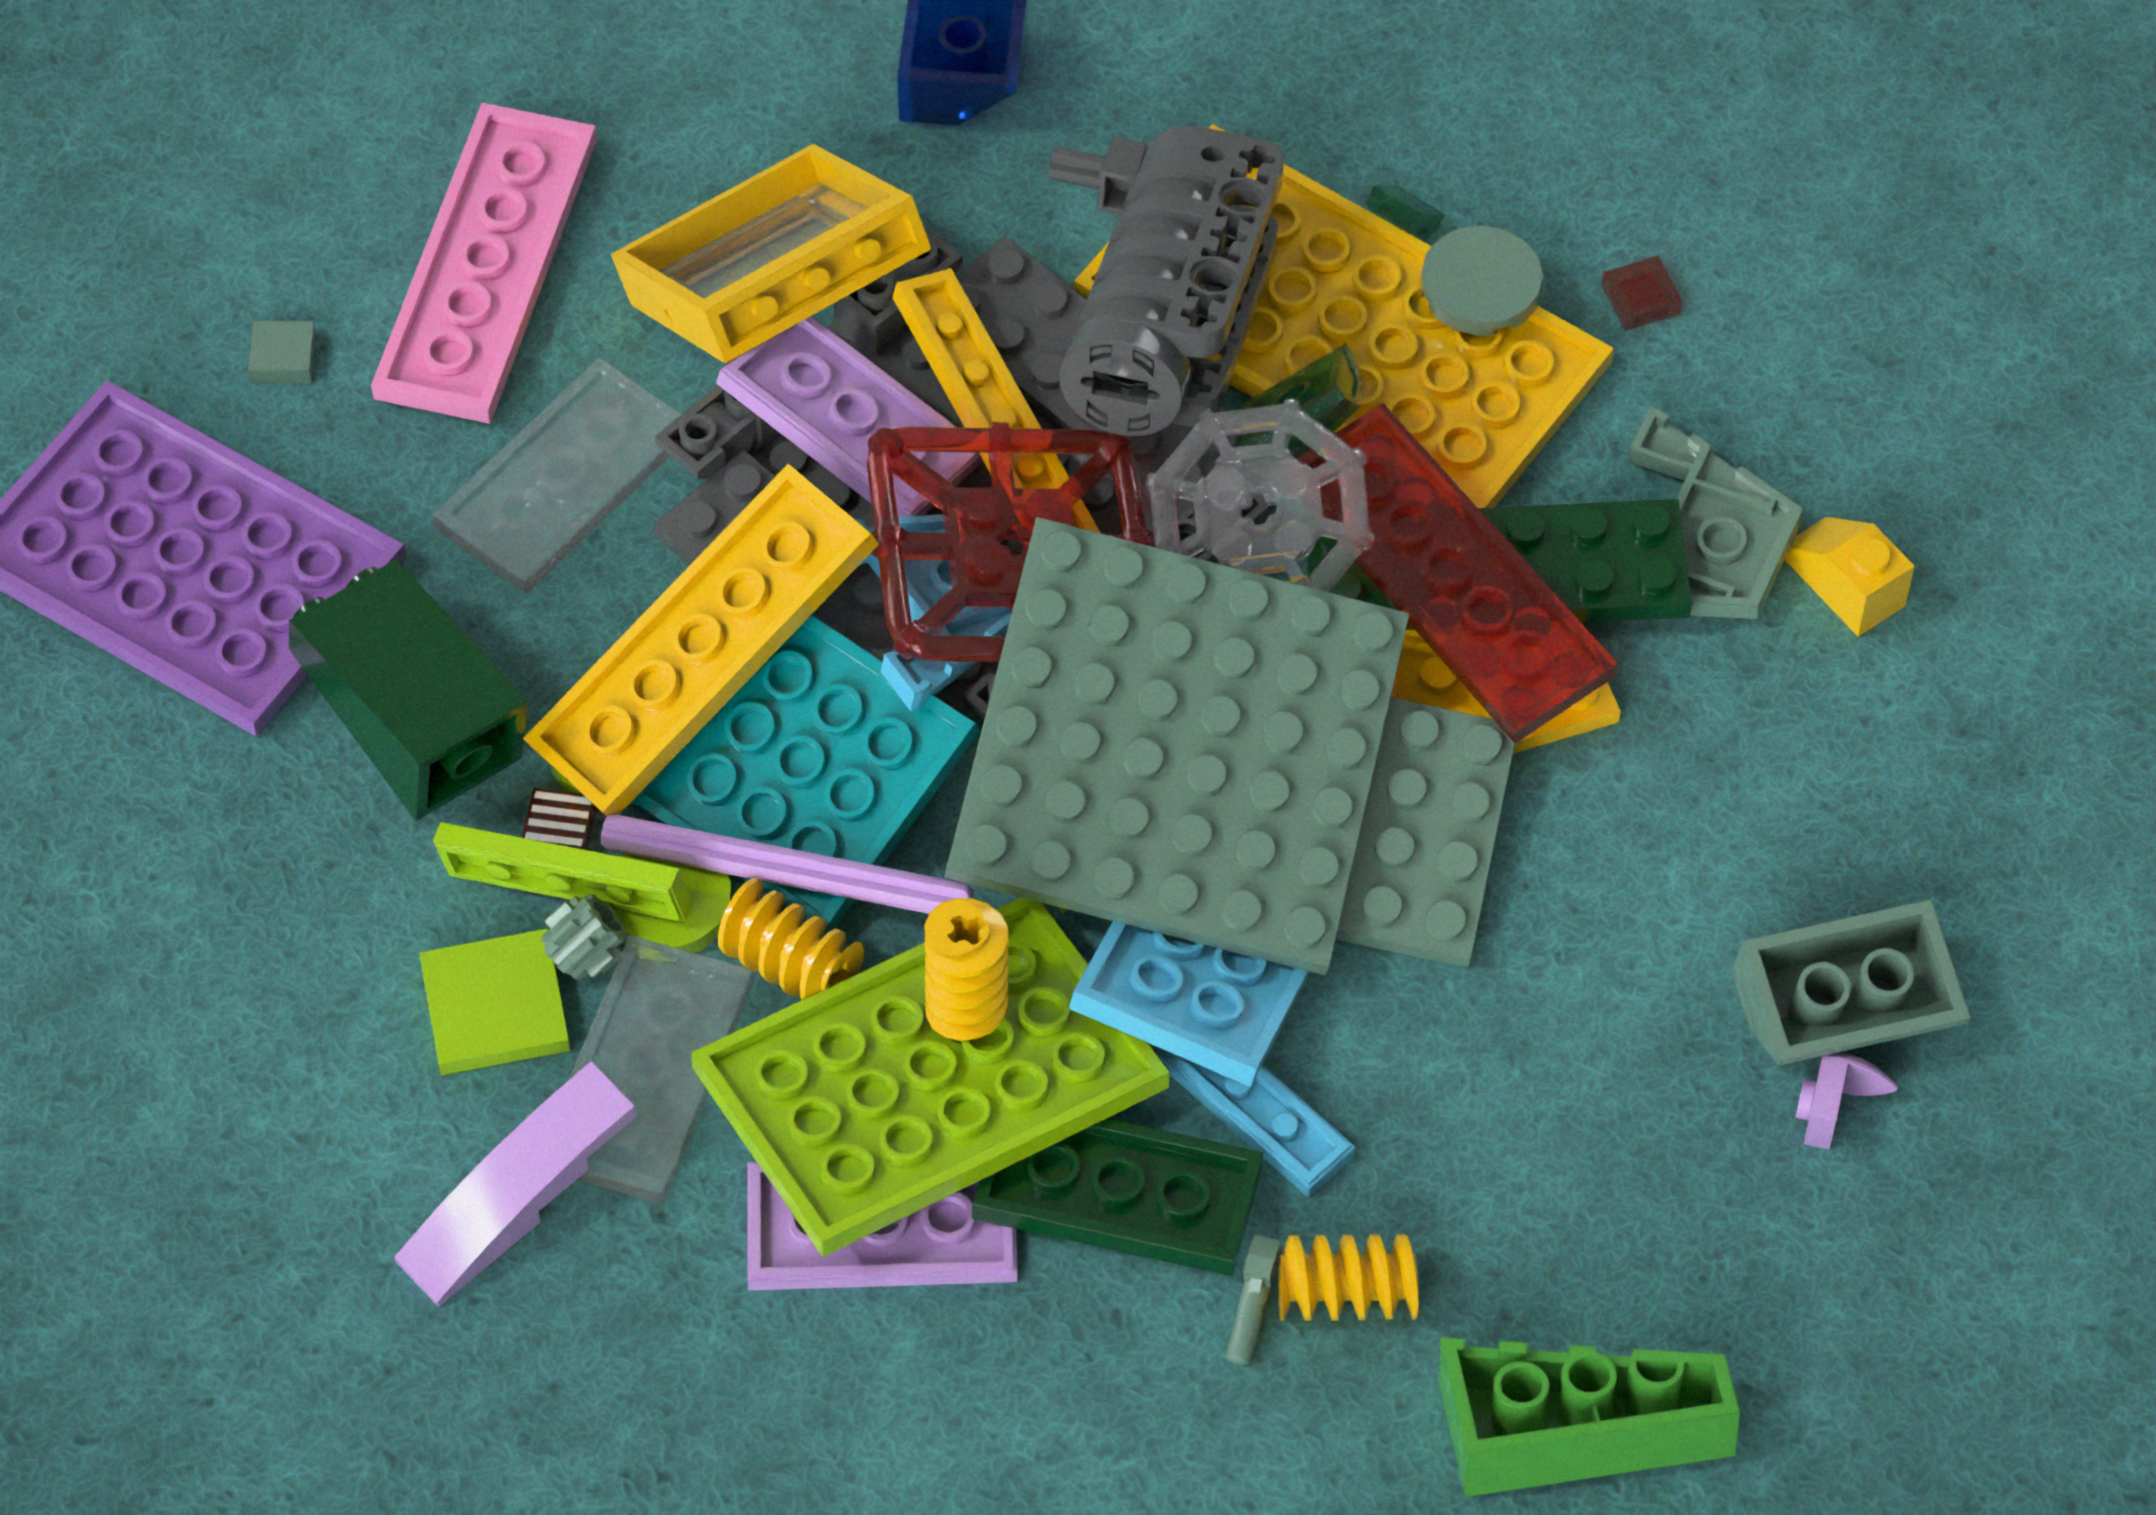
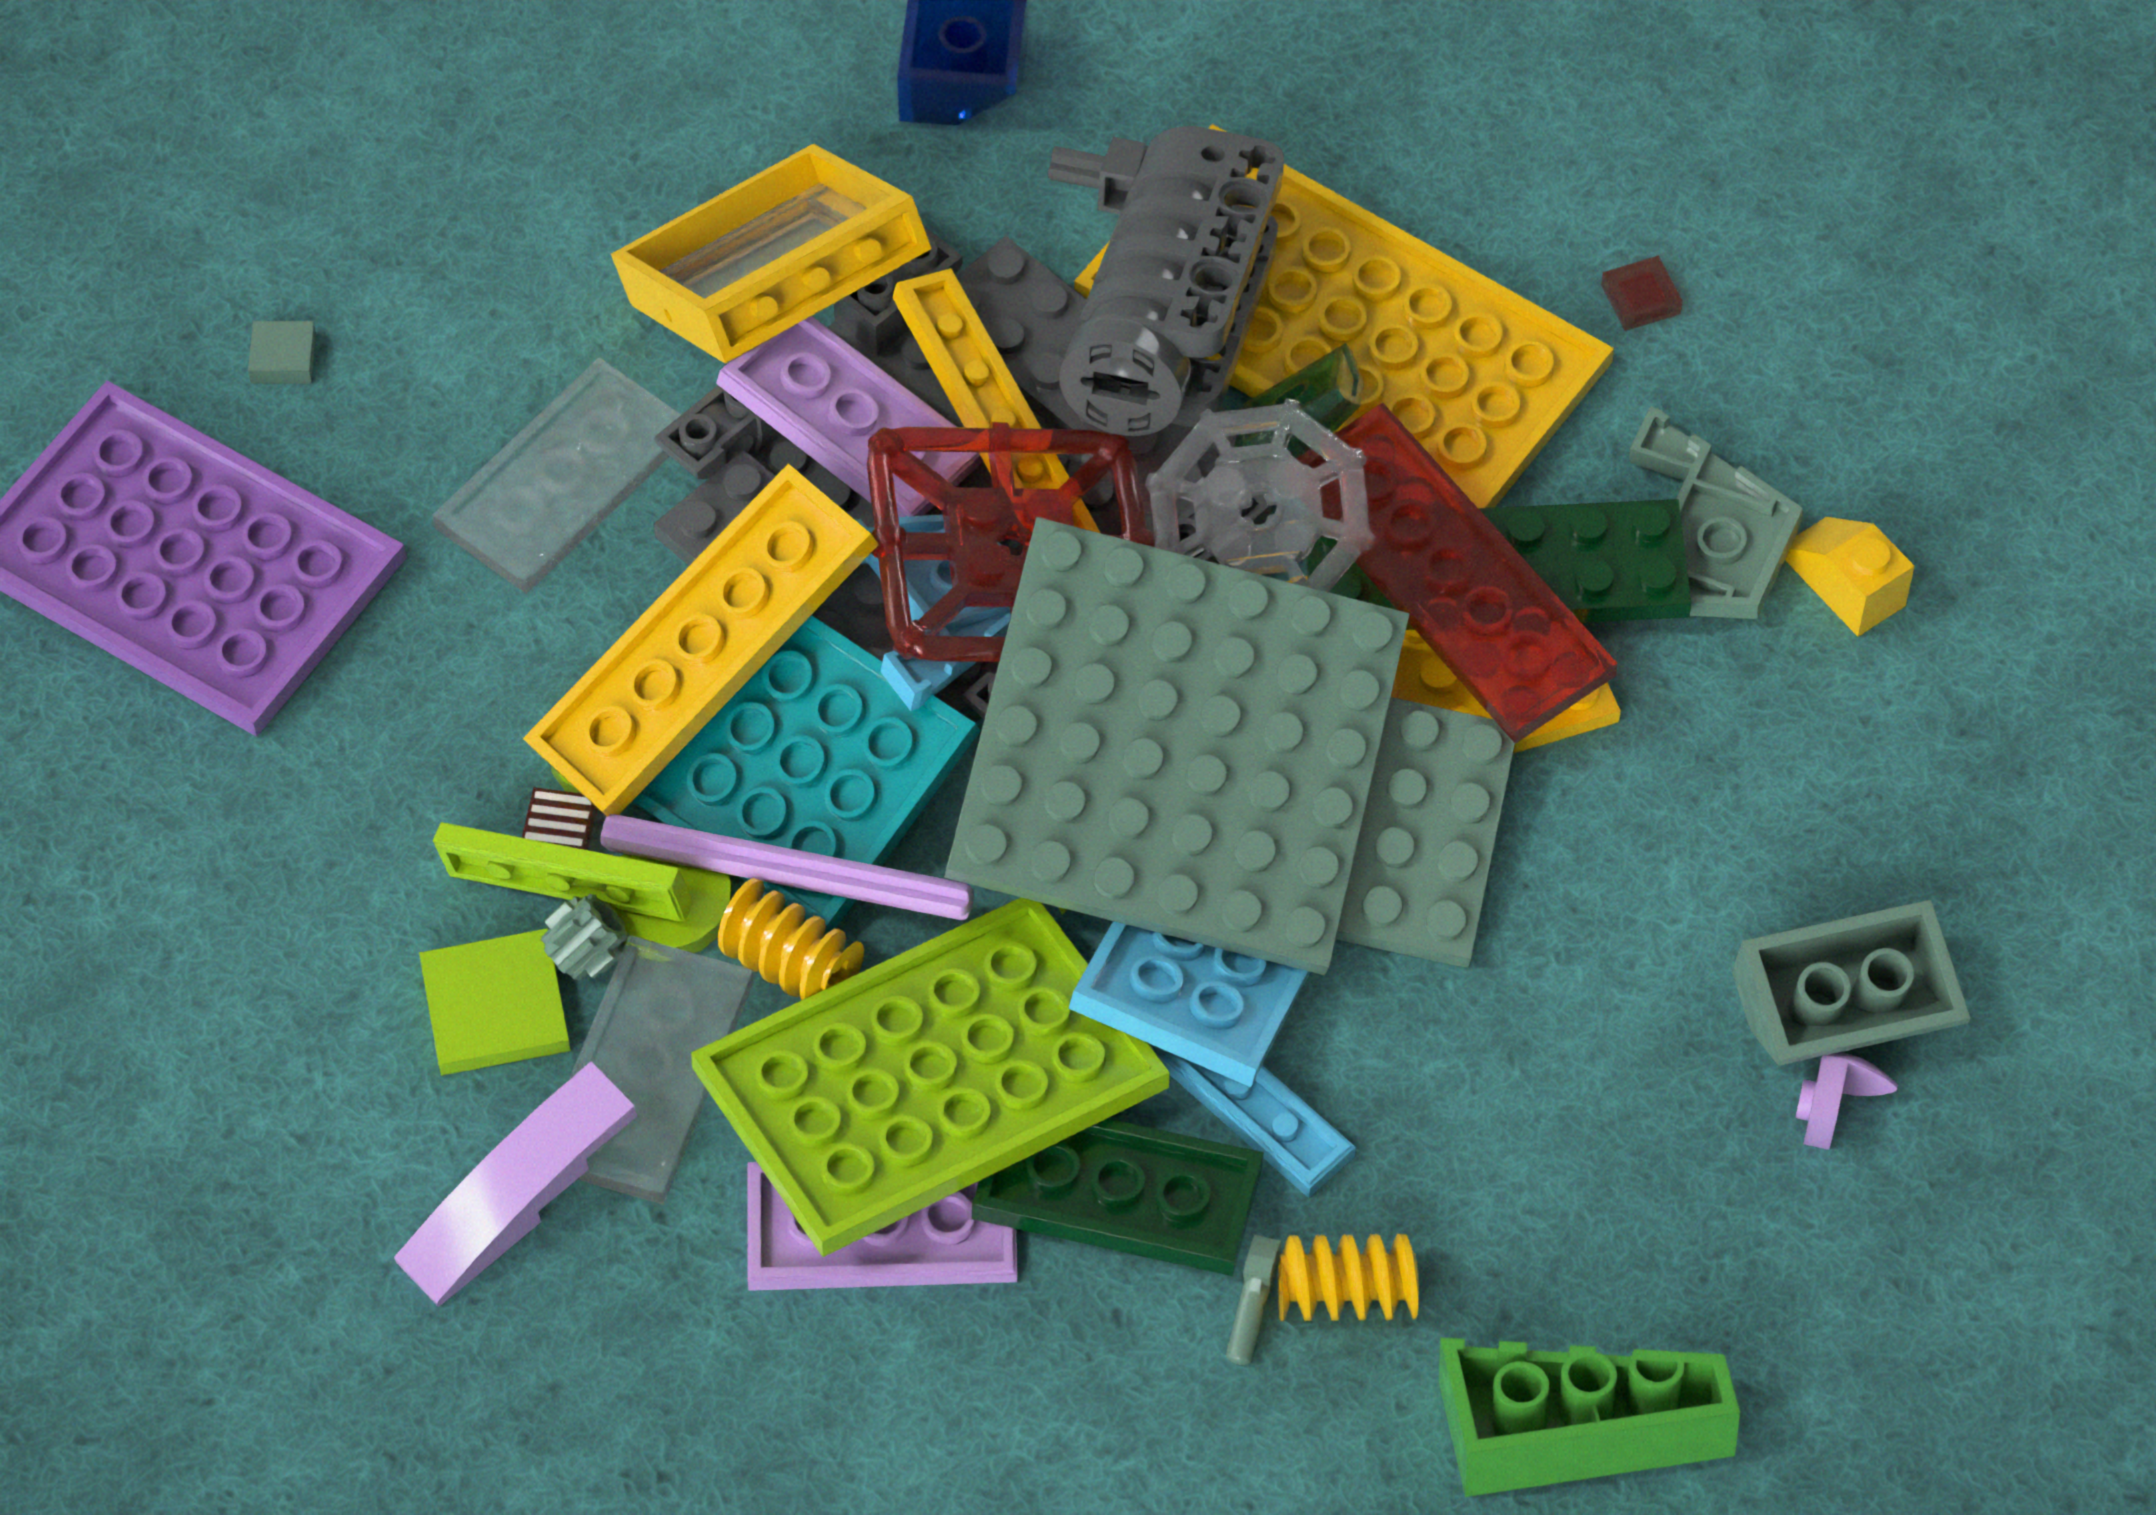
dark green slope [289,559,528,821] -> none
bright pink plate [371,103,597,424] -> none
yellow piece [924,898,1009,1041] -> none
clear green tile [1365,185,1445,235] -> none
sand green tile [1420,225,1543,336] -> none

